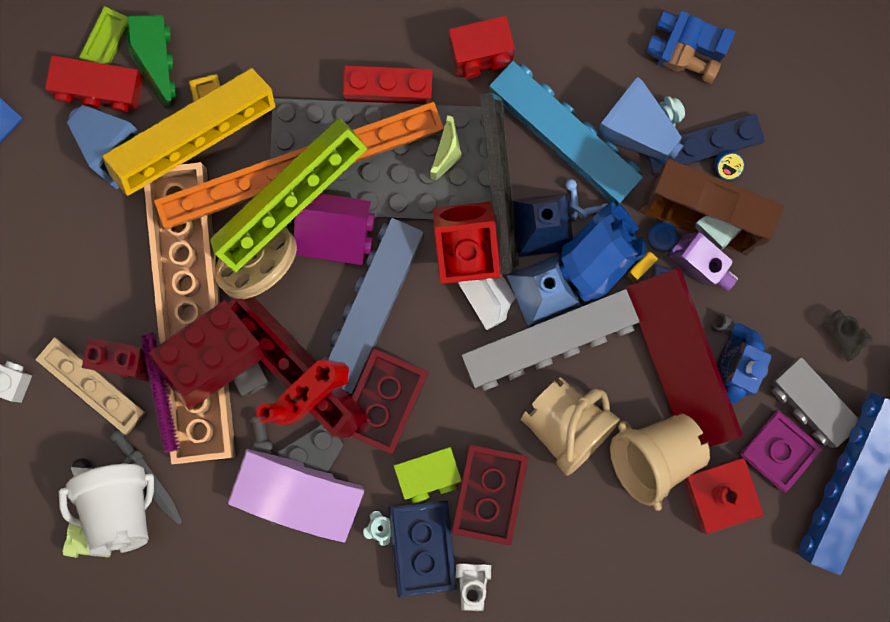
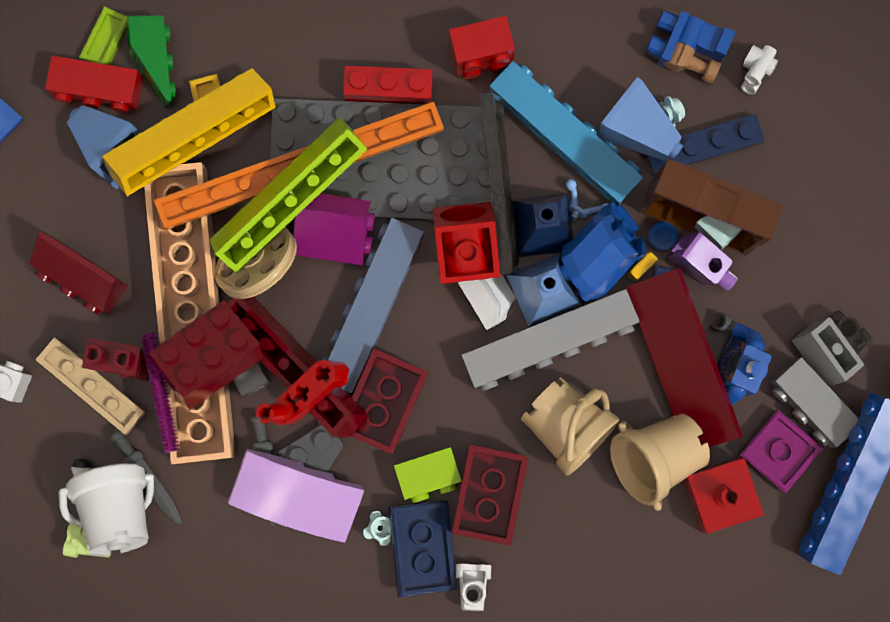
yellowish green slope [430,115,462,180] -> none
tile [714,150,745,180] -> none
none -> dark red slope [29,231,129,315]
none -> white plate [741,45,778,95]
none -> light grey brick [791,317,864,387]

